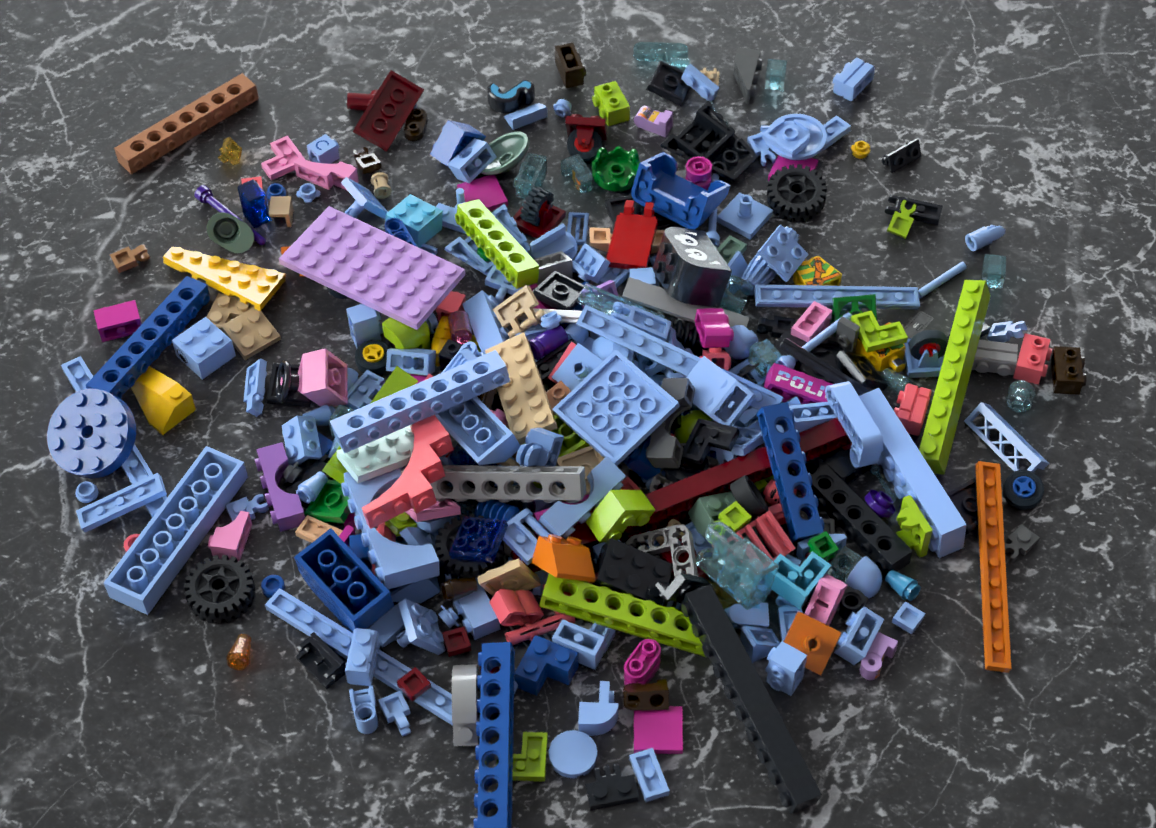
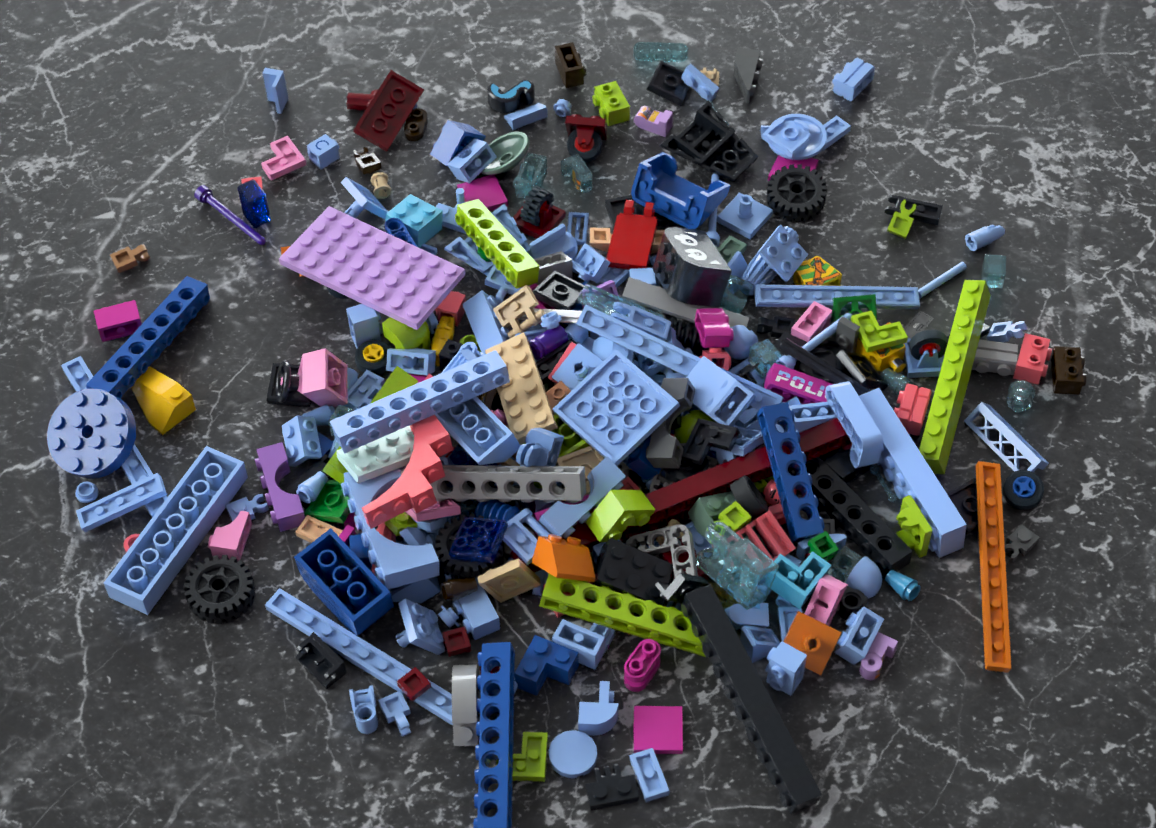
nougat brick [114,73,259,174] -> none
yellow wing [163,247,286,311] -> none
light blue brick [172,317,236,380] -> none
sand green piece [206,212,254,253] -> none
tan plate [207,293,254,333] -> none
clear yellow tile [218,137,242,165] -> none
tan plate [221,307,281,360] -> none
clear orange cone [226,634,251,670] -> none
light blue hinge [243,359,267,417] -> none
blue tile [261,575,285,598] -> none
blue plate [266,183,286,200] -> none
tan panel [269,196,293,227] -> none
dark grey plate [283,462,303,484] -> none
bright pink slope [294,157,359,191] -> none
light blue plate [296,183,320,203] -> none
light blue brick [345,628,380,686] -> none
light blue slope [369,604,405,647] -> none
clear pink brick [448,311,472,344] -> none
coral brick [489,589,544,627] -> none
coral pin [505,613,576,646] -> none
green plate [592,146,640,192] -> none
dark brown leg [623,679,669,711] -> none
clear light blue plate [670,57,690,71] -> none
dark pink wheel [685,156,712,190] -> none
light blue plate [747,131,776,167] -> none
clear light blue brick [765,59,787,91] -> none
yellow plate [851,141,870,159] -> none
dark purple plate [865,490,896,518] -> none
black hinge [881,138,922,173] -> none
light blue plate [892,602,925,634] -> none
none -> light blue panel [263,68,288,114]

